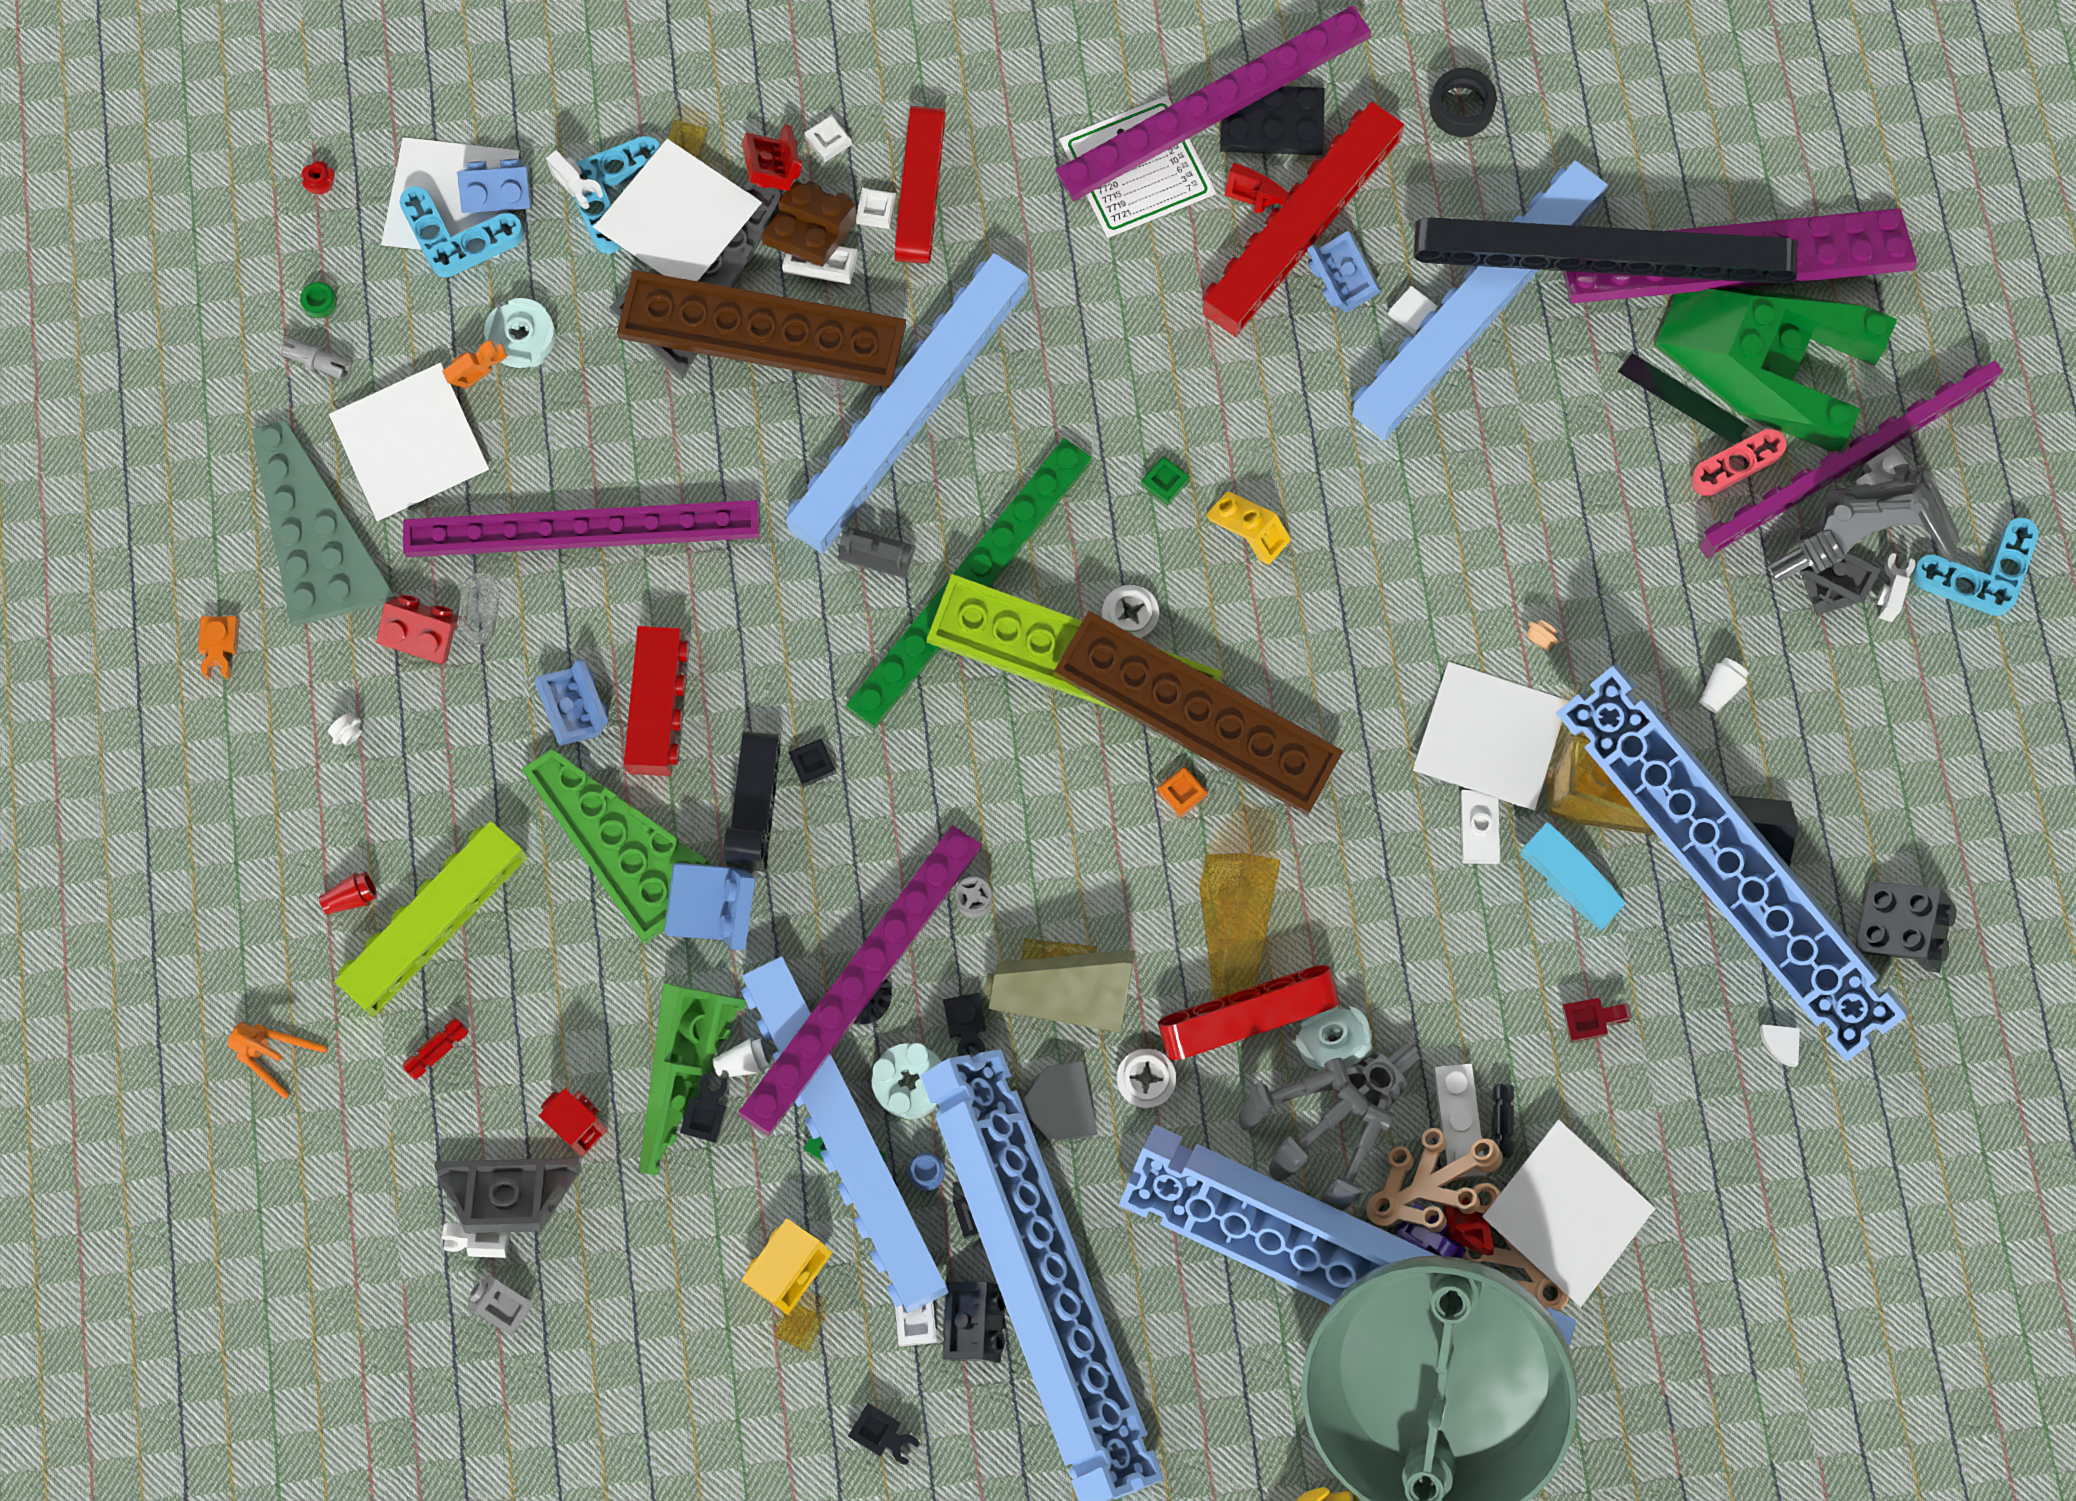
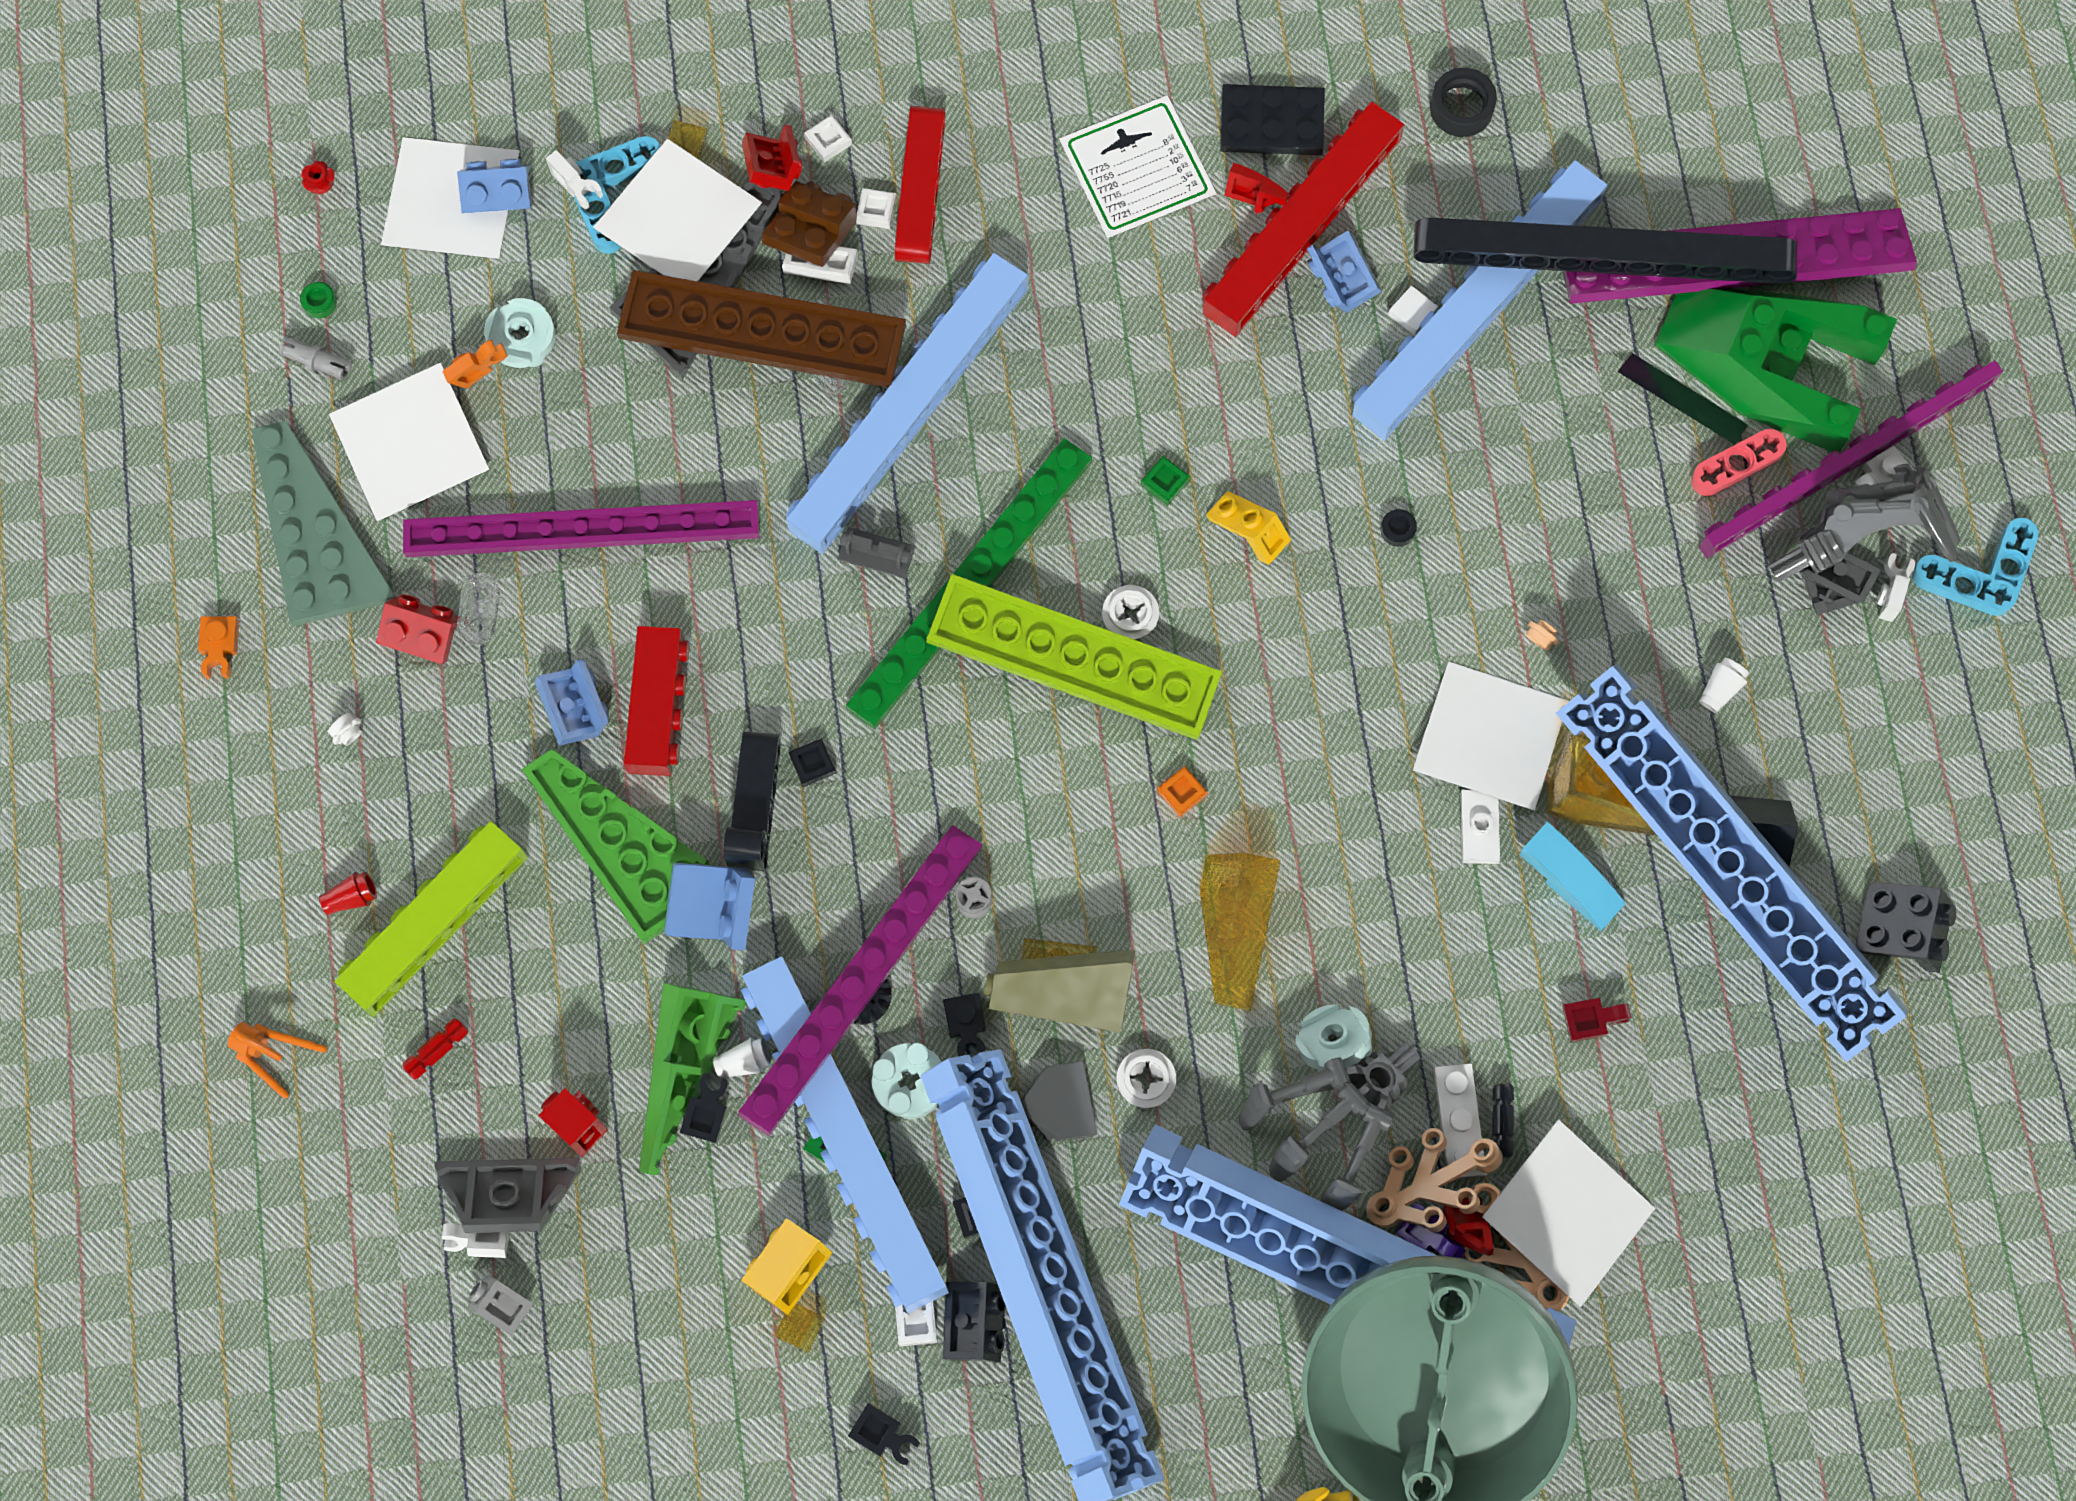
medium azure beam [399,186,524,278] -> none
medium blue plate [907,1153,945,1191] -> none
reddish brown plate [1053,611,1343,816] -> none
magenta plate [1055,5,1371,202] -> none
red beam [1158,965,1340,1060] -> none
white tile [1760,1024,1800,1067] -> none
none -> black tile [1380,509,1417,547]

